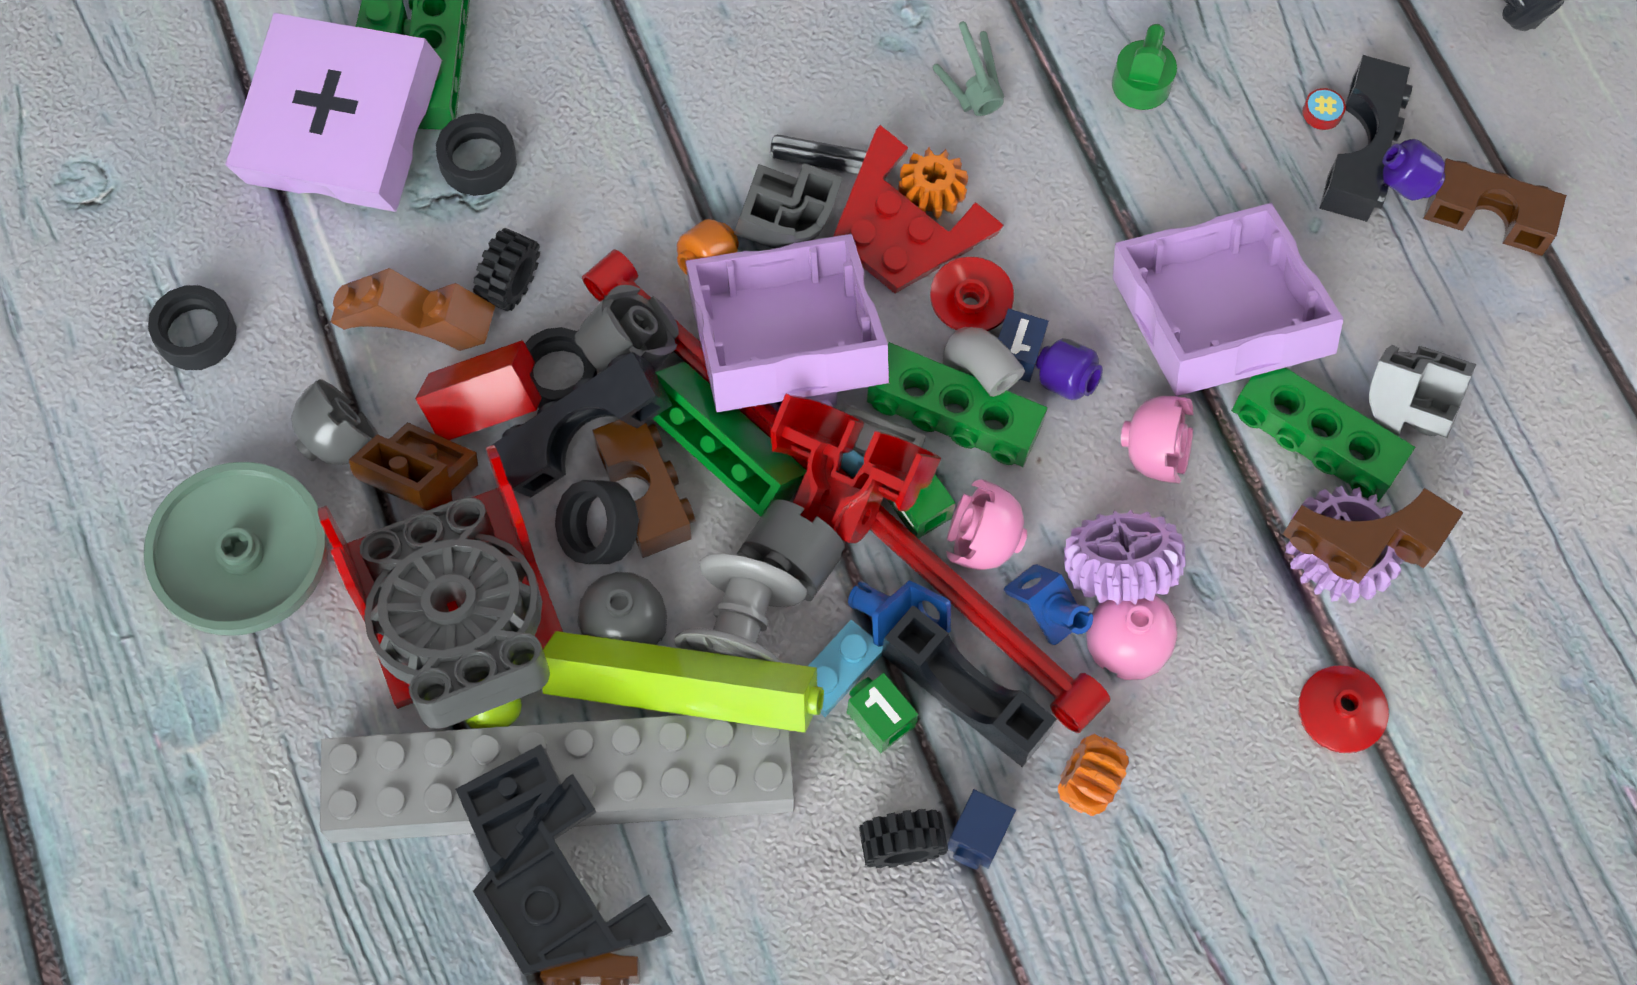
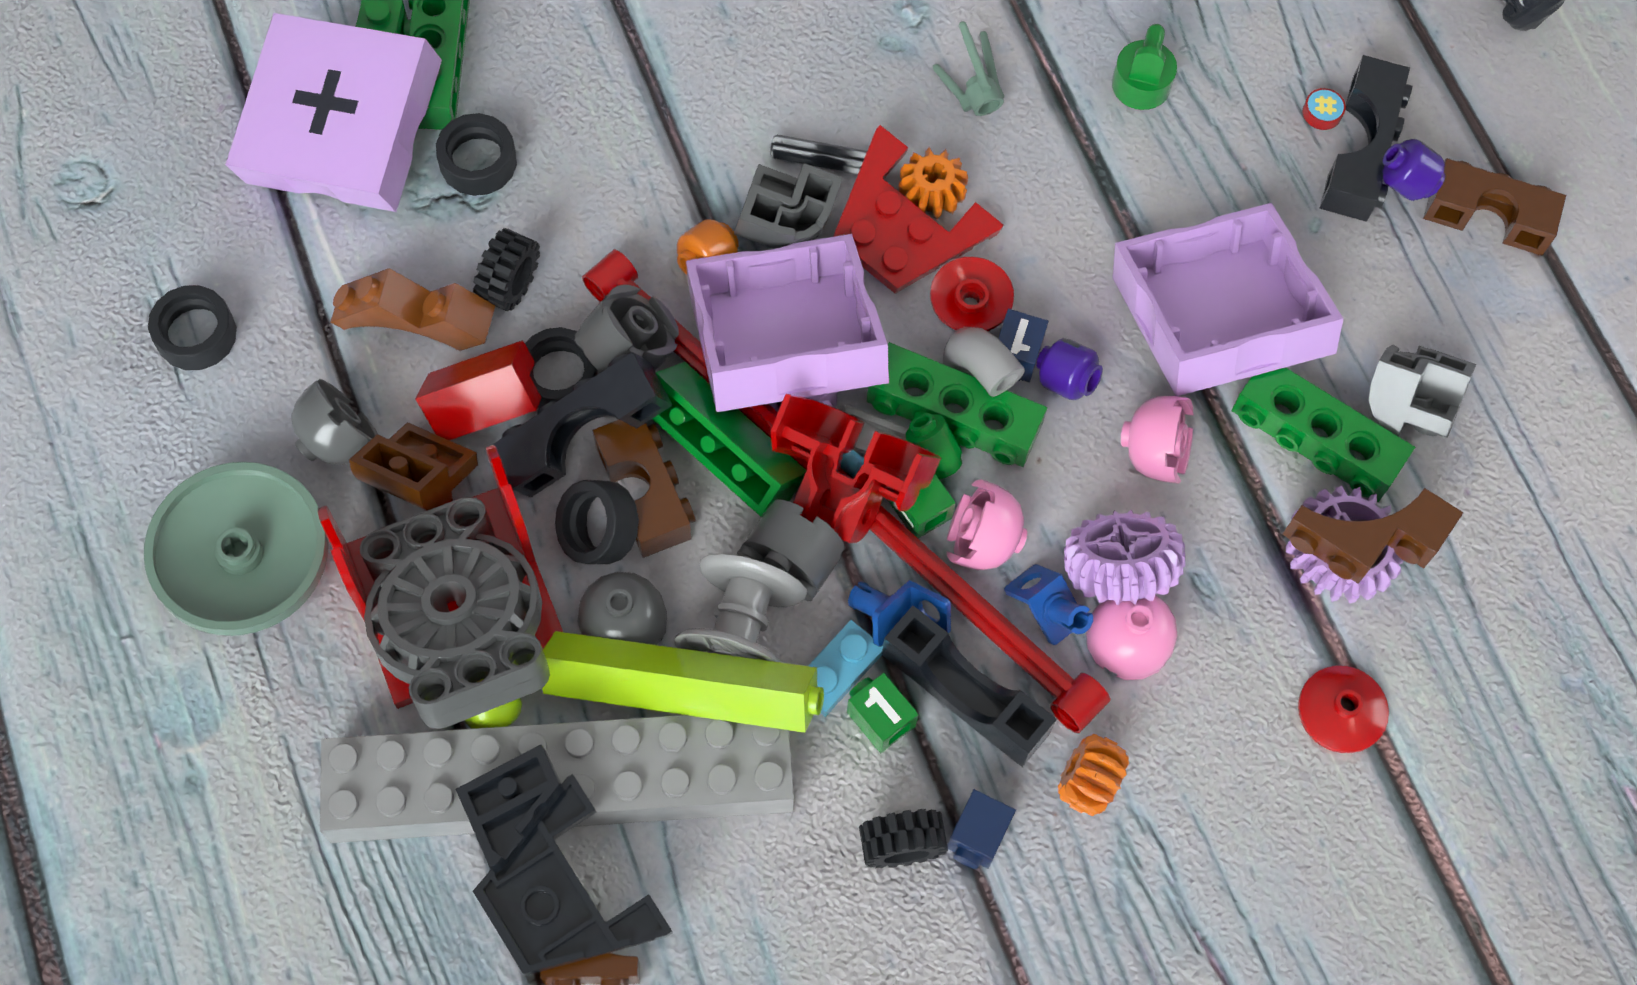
none -> green brick [905,413,963,479]

